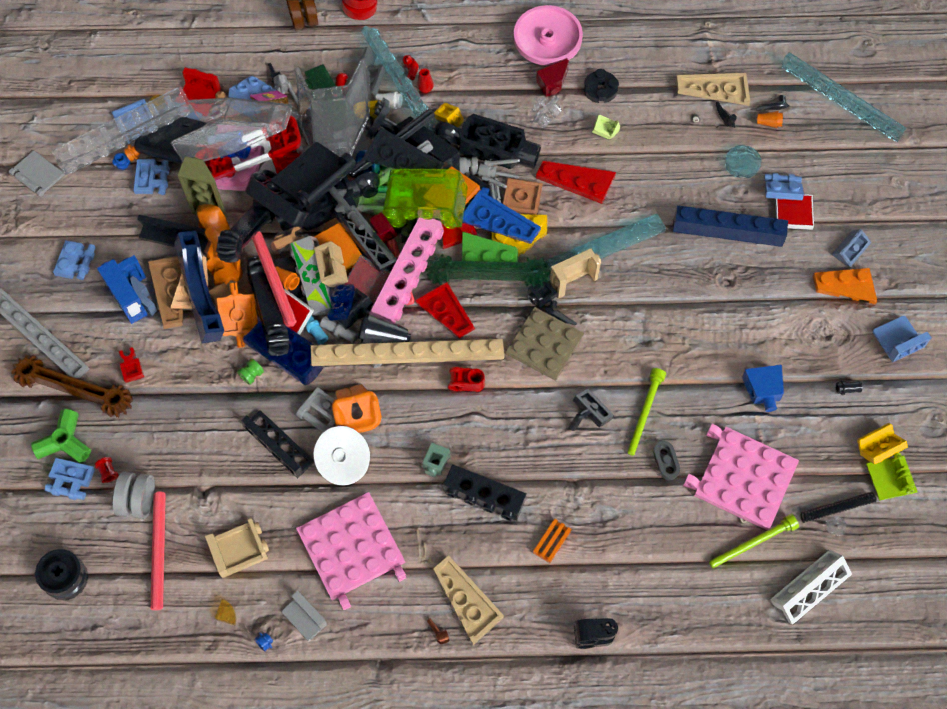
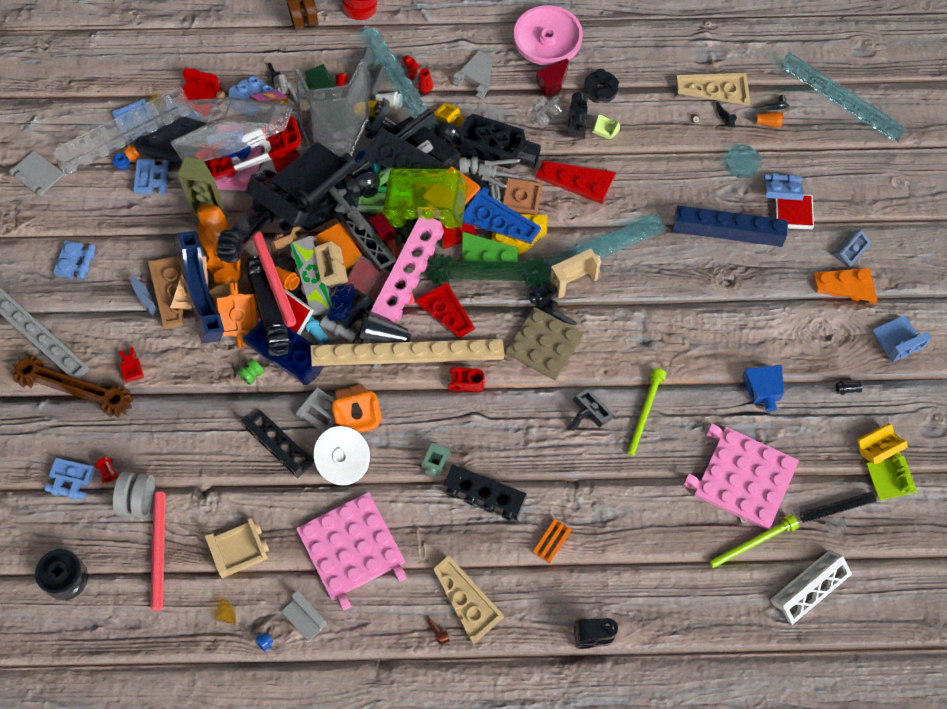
bright green piece [31,409,91,463] -> none
blue brick [97,255,148,324] -> none
black fence [137,215,211,254] -> none
dark grey plate [653,441,680,480] -> none
none -> light grey flag [453,51,493,100]
none -> black piece [567,92,588,138]

